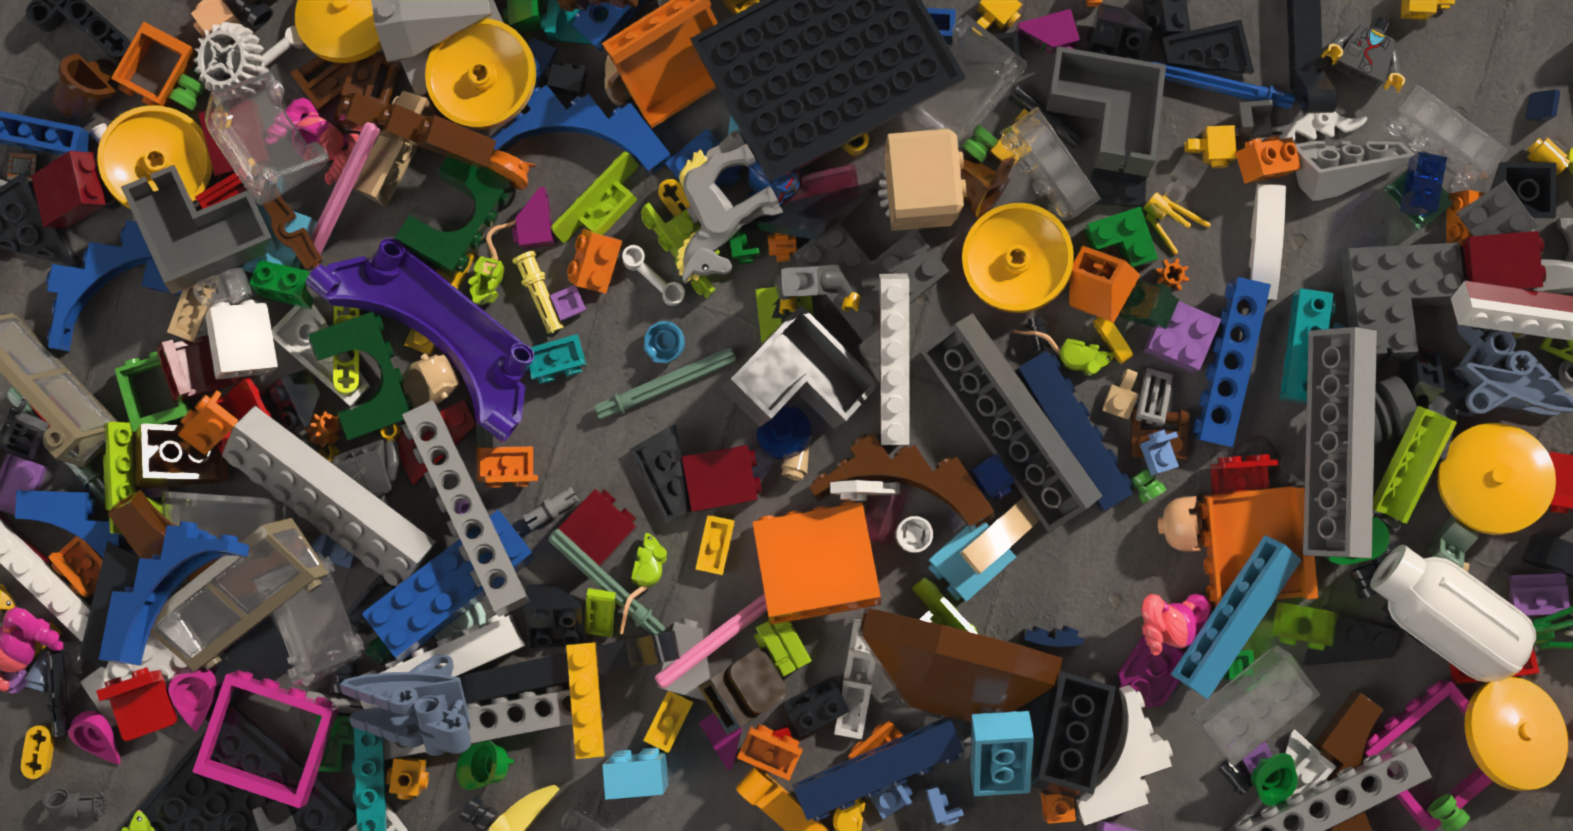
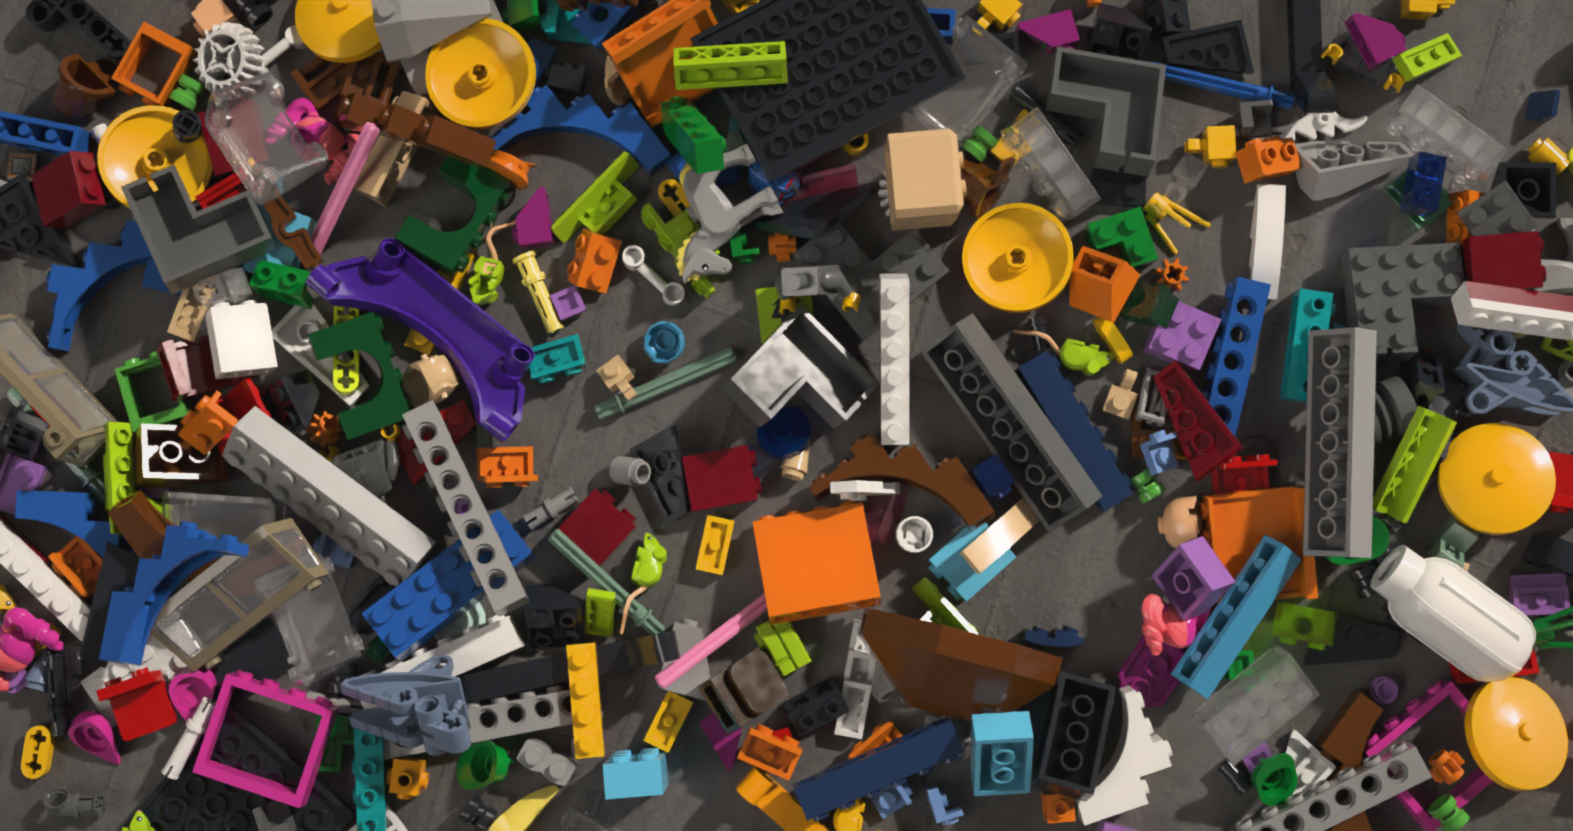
none -> white pin [161,697,216,780]
none -> black wheel [172,110,201,144]
none -> light grey brick [517,737,579,786]
none -> tan plate [596,355,637,401]
none -> light grey brick [609,456,651,486]
none -> green brick [661,96,727,174]
none -> lime fence [673,41,788,90]
none -> medium lavender brick [1152,536,1235,621]
none -> dark red wing [1153,360,1243,482]
none -> magenta slope [1344,13,1407,71]
none -> medium lavender plate [1369,676,1398,704]
none -> lime plate [1392,33,1462,82]
none -> orange gear [1428,749,1465,785]

